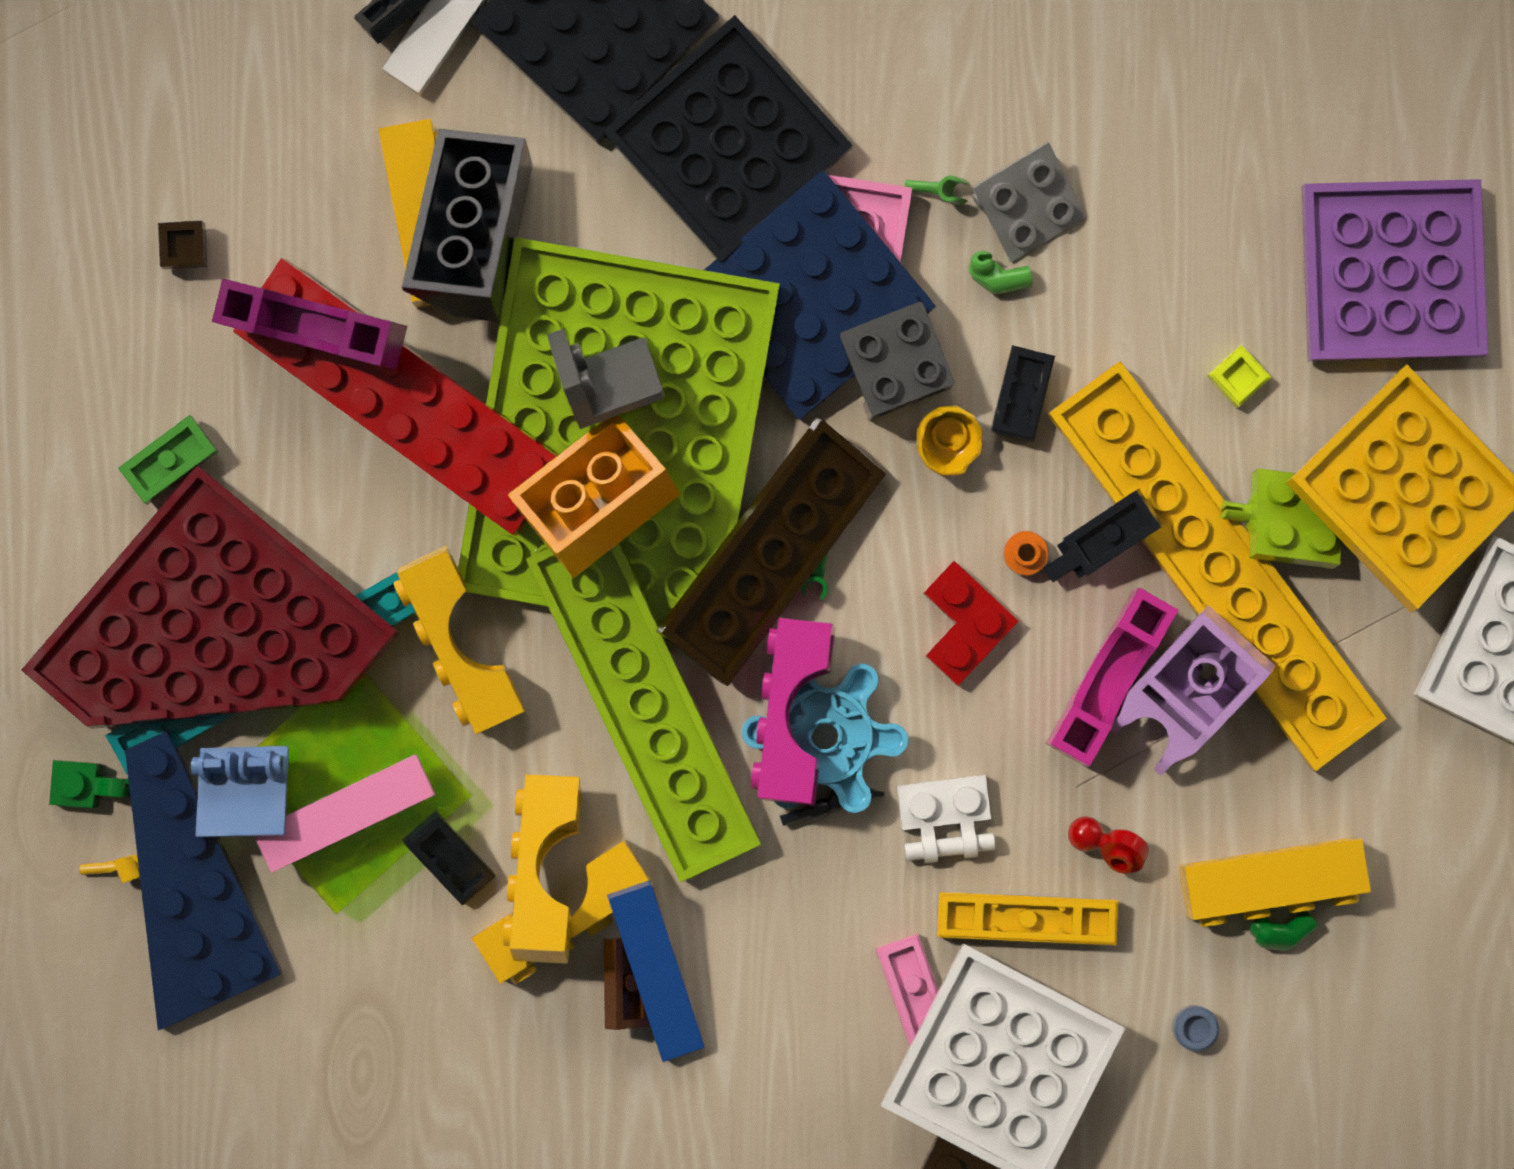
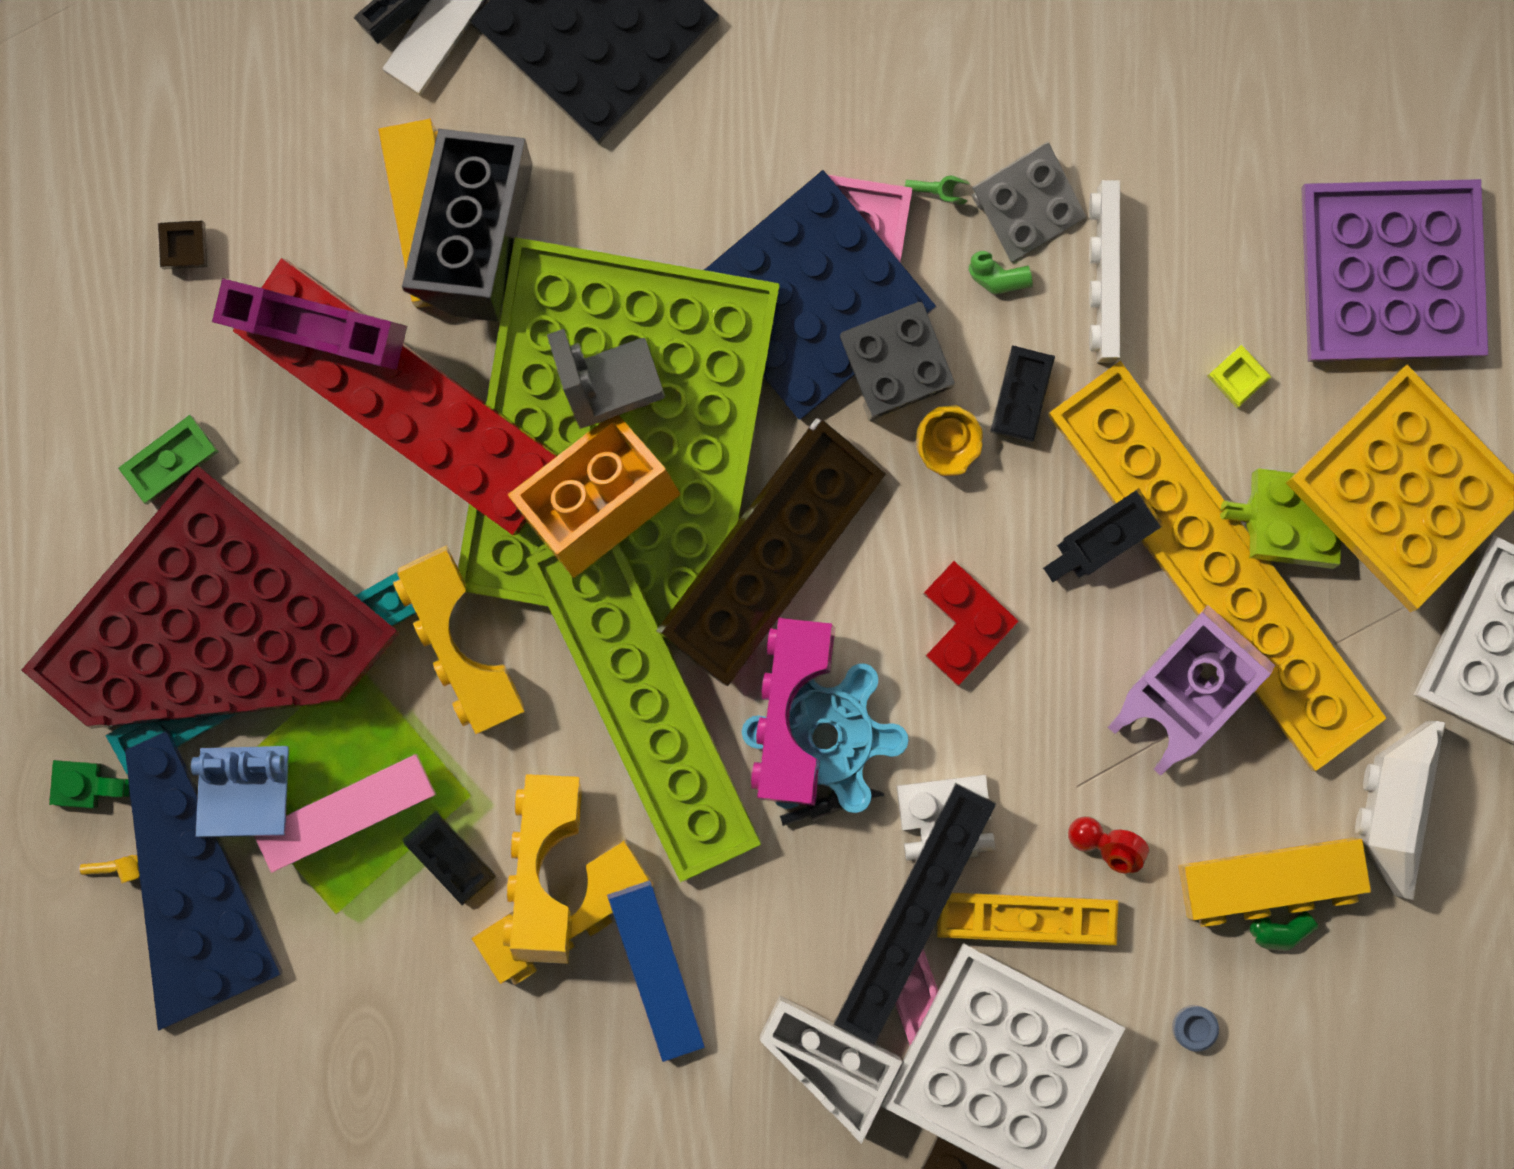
black plate [603,15,853,262] -> none
reddish brown plate [604,937,650,1030] -> none
green hand [801,553,828,601] -> none
orange plate [1003,531,1048,576] -> none
dark pink arch [1045,587,1179,766] -> none
none -> white wedge [760,996,902,1144]
none -> black plate [834,782,996,1045]
none -> white plate [1089,180,1120,363]
none -> white wedge [1355,721,1445,900]

